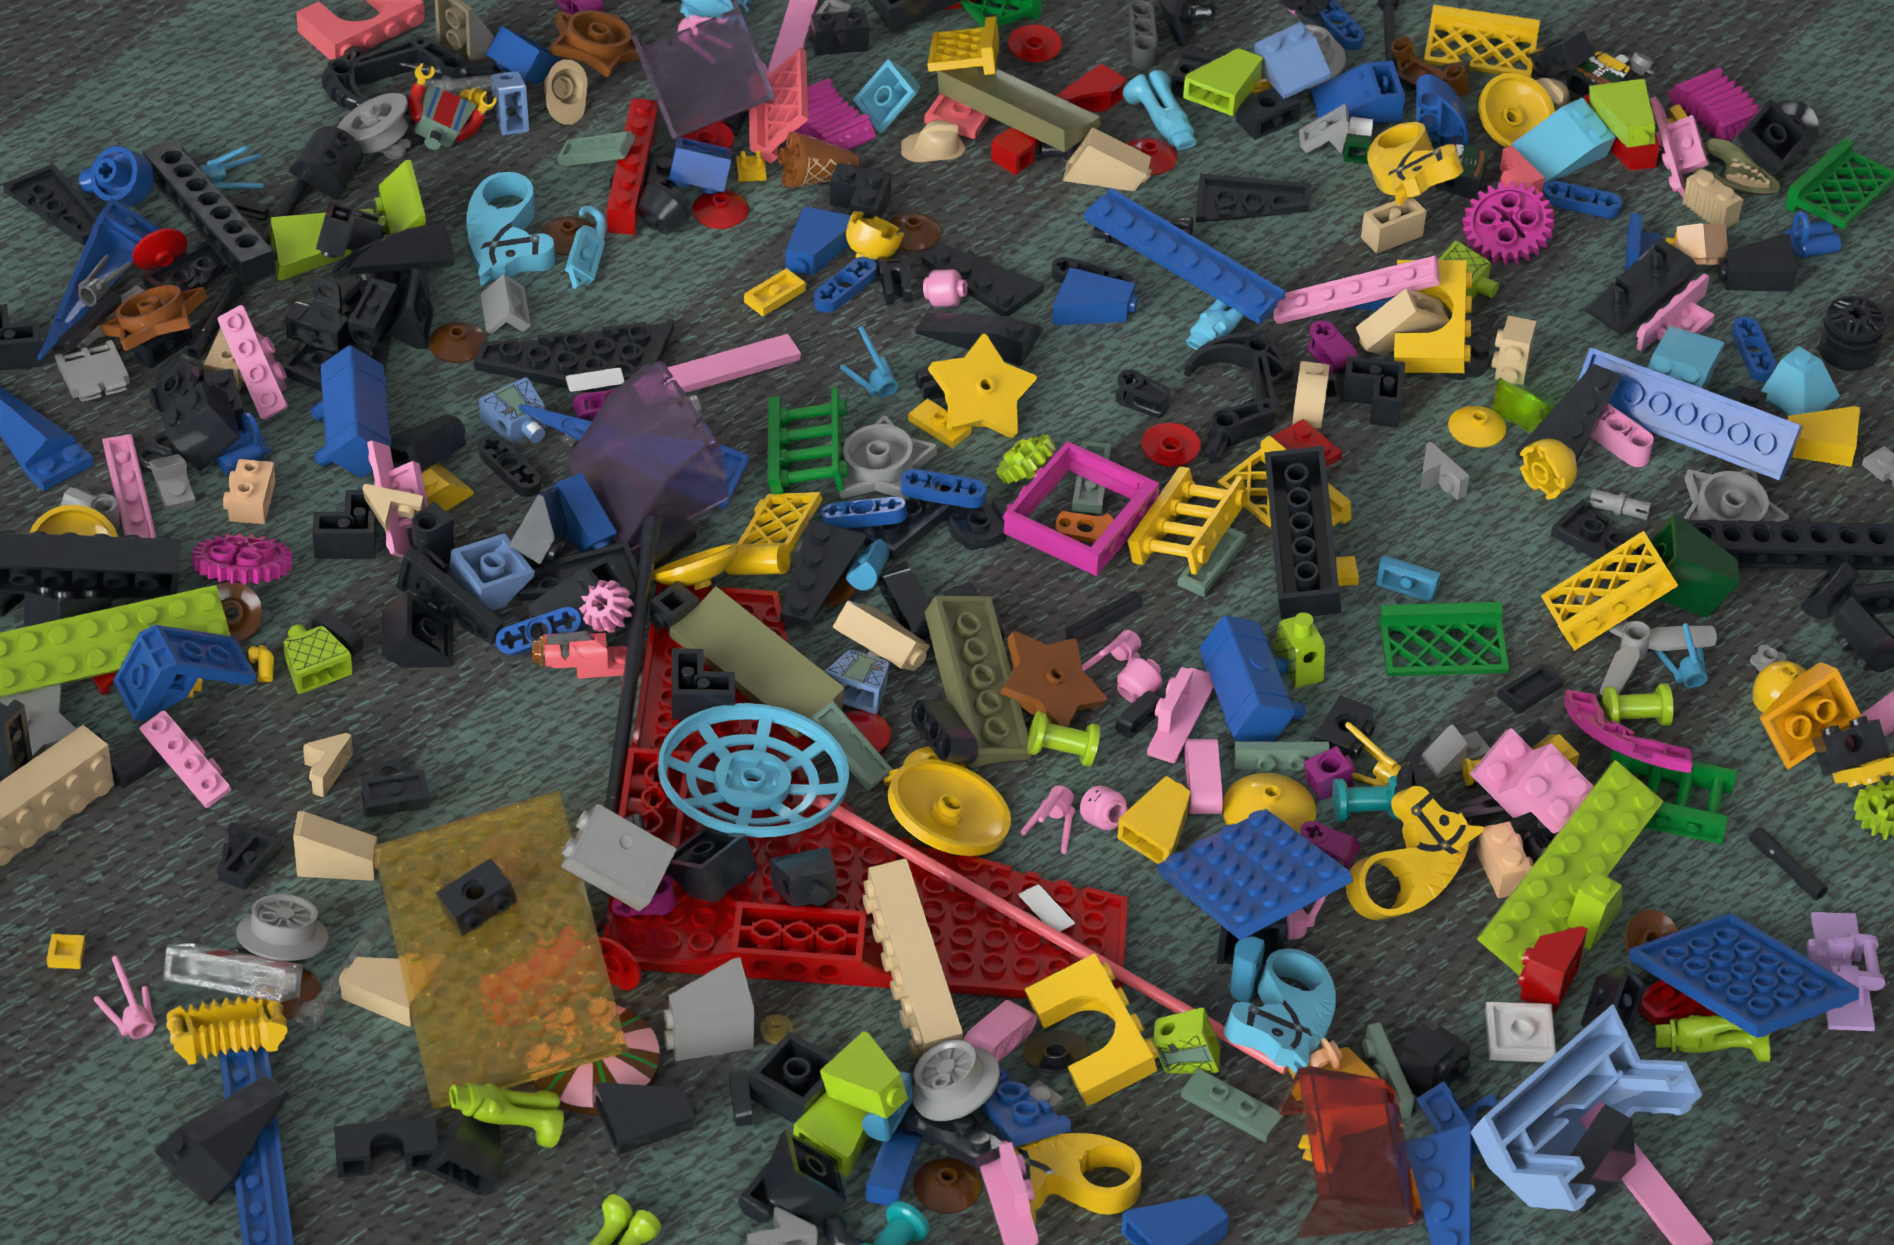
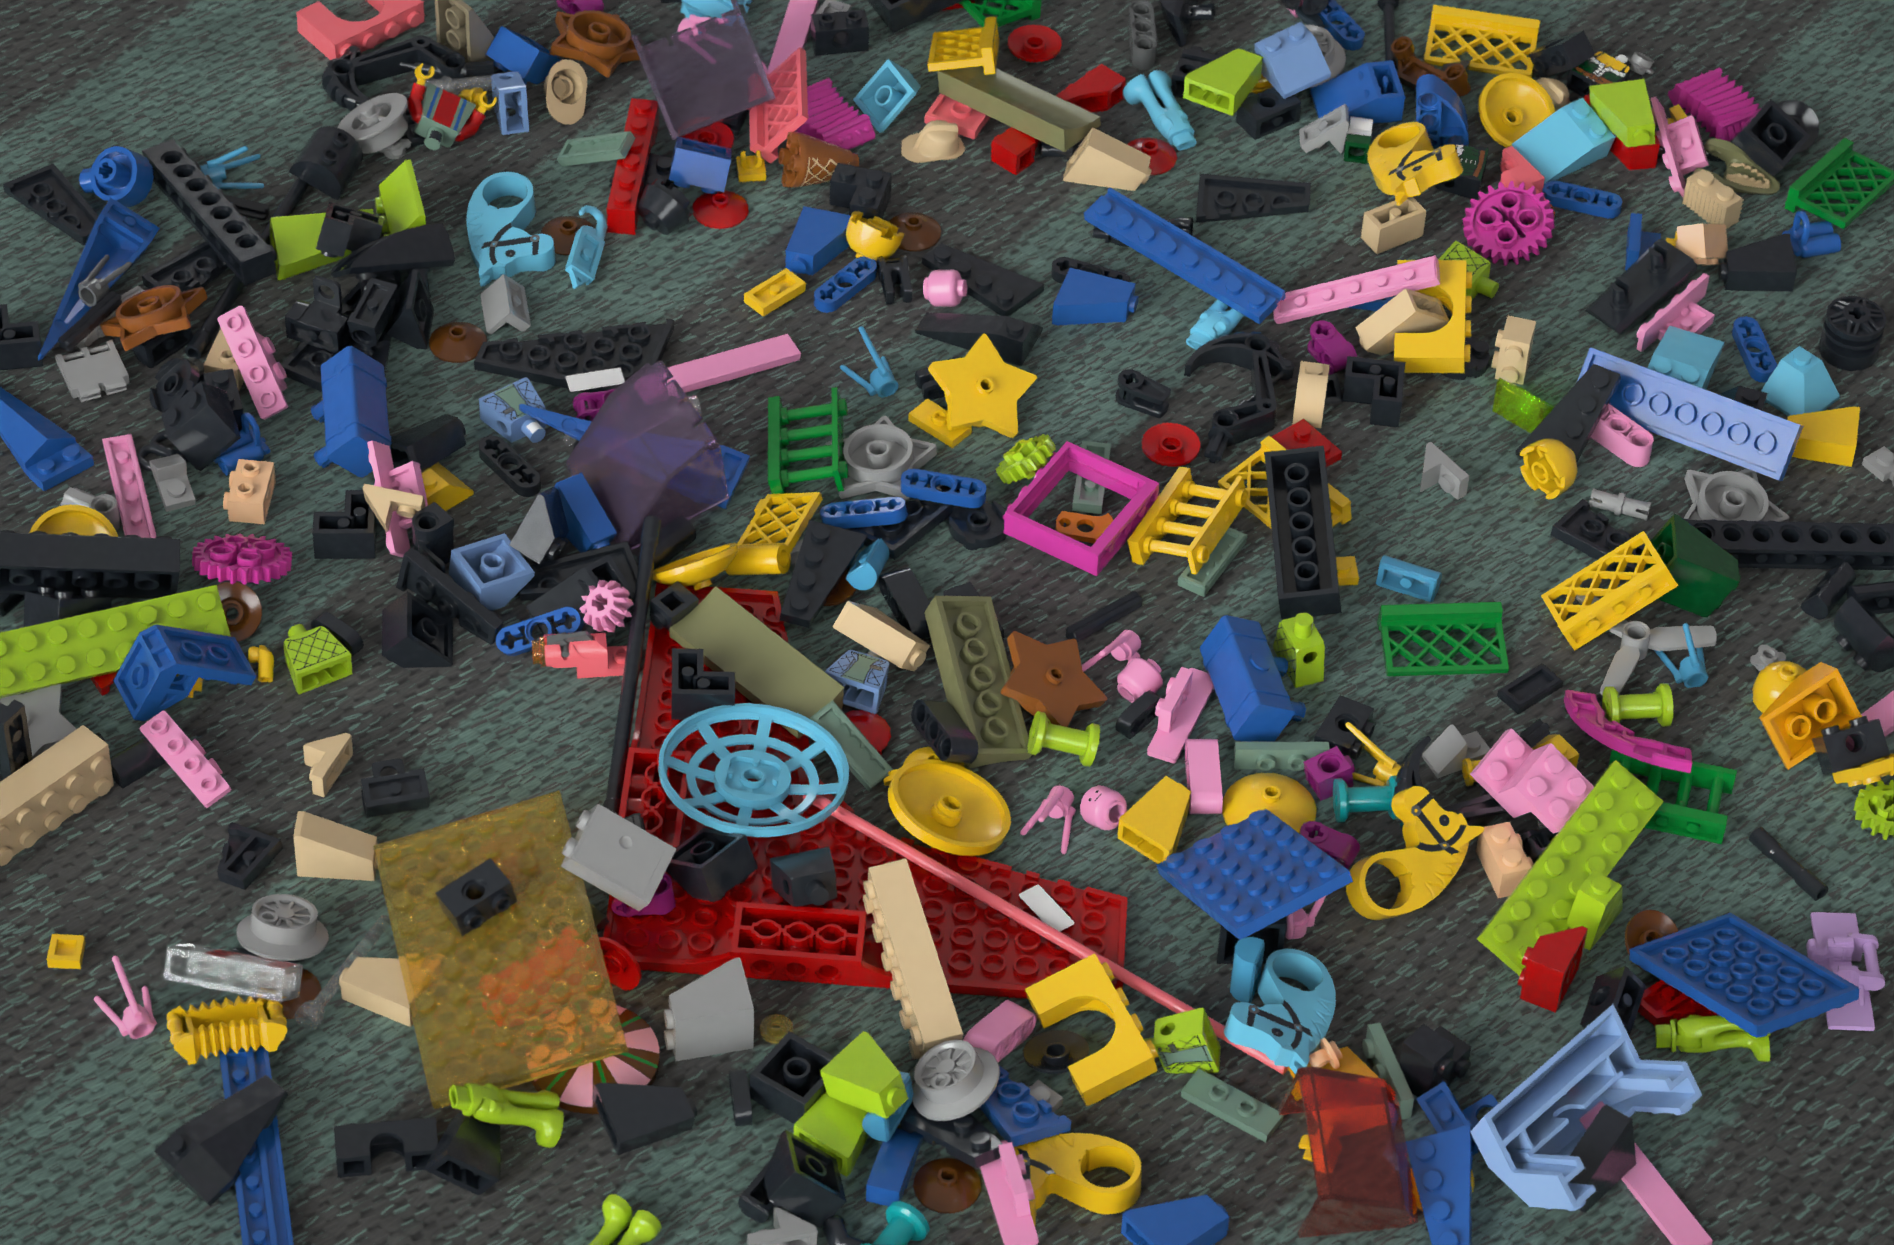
red dish [132,228,187,271] -> none
yellow dish [1448,406,1507,448] -> none
white plate [1485,1002,1556,1062] -> none

